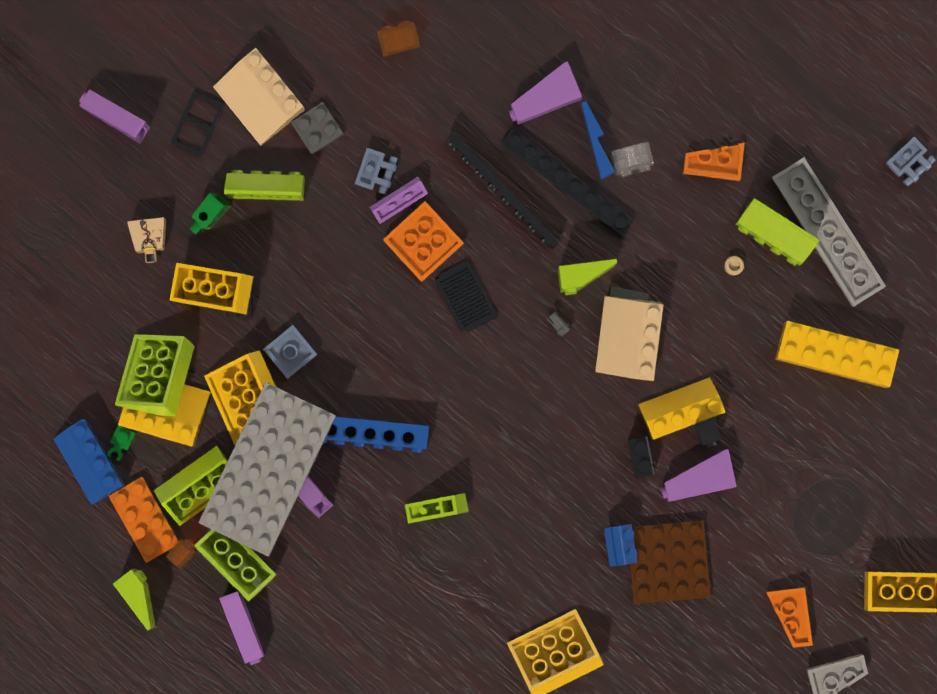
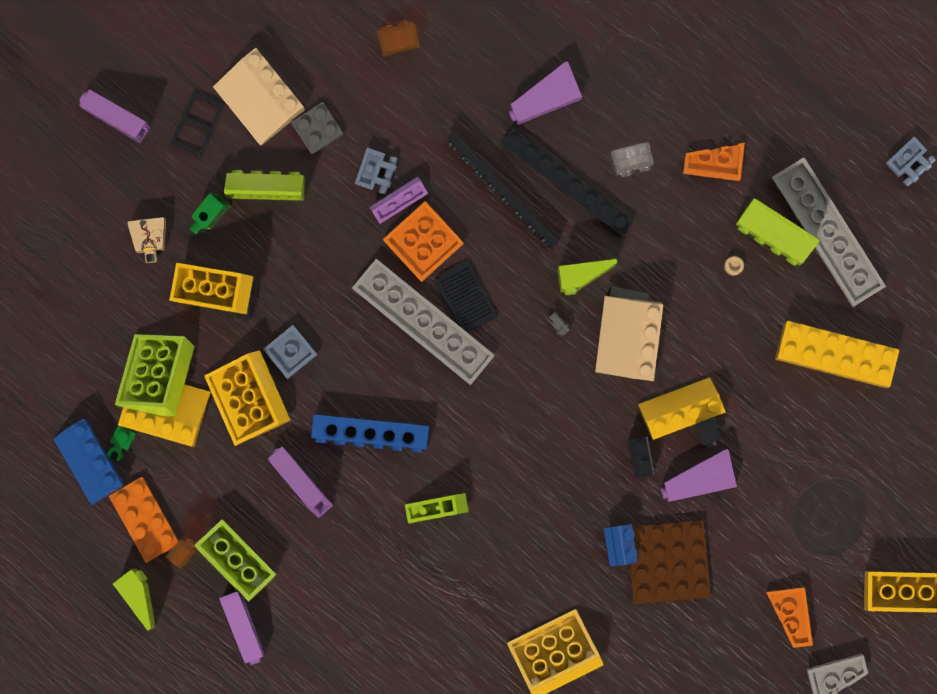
lime slope [154,446,228,526] -> none
light grey plate [199,383,336,557] -> none
blue slope [581,101,615,181] -> none
none -> light grey plate [352,259,495,385]

